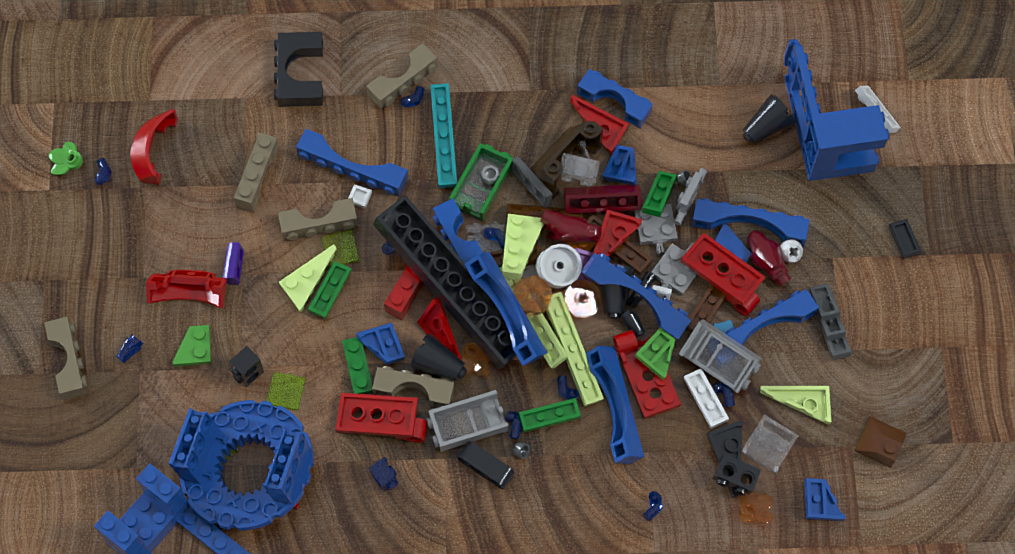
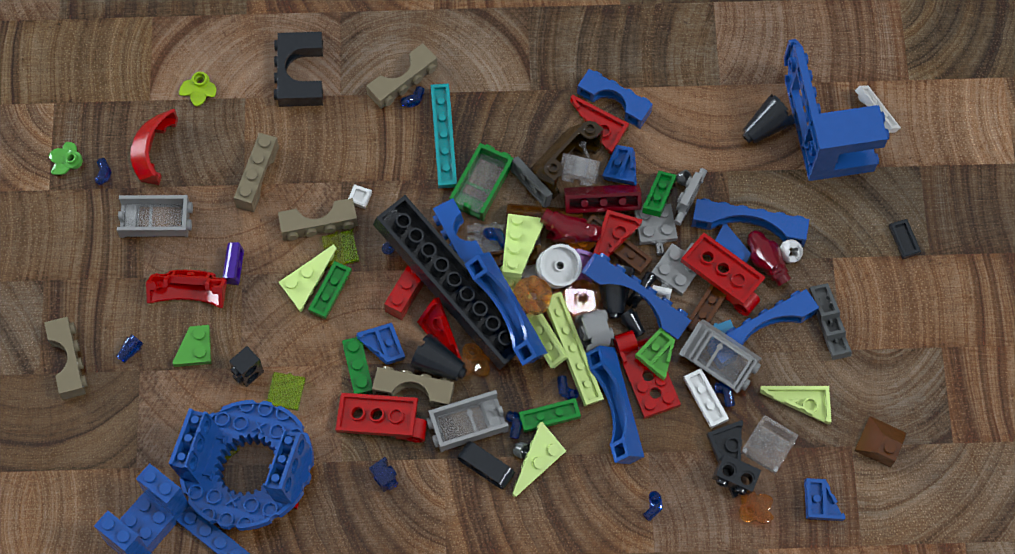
blue arch [296,129,408,196] -> none
light grey tile [481,165,500,185] -> none
none -> door [117,195,193,238]
none -> lime plate [179,72,216,107]
none -> yellowish green wing [512,422,566,497]
none -> light grey brick [575,309,614,353]

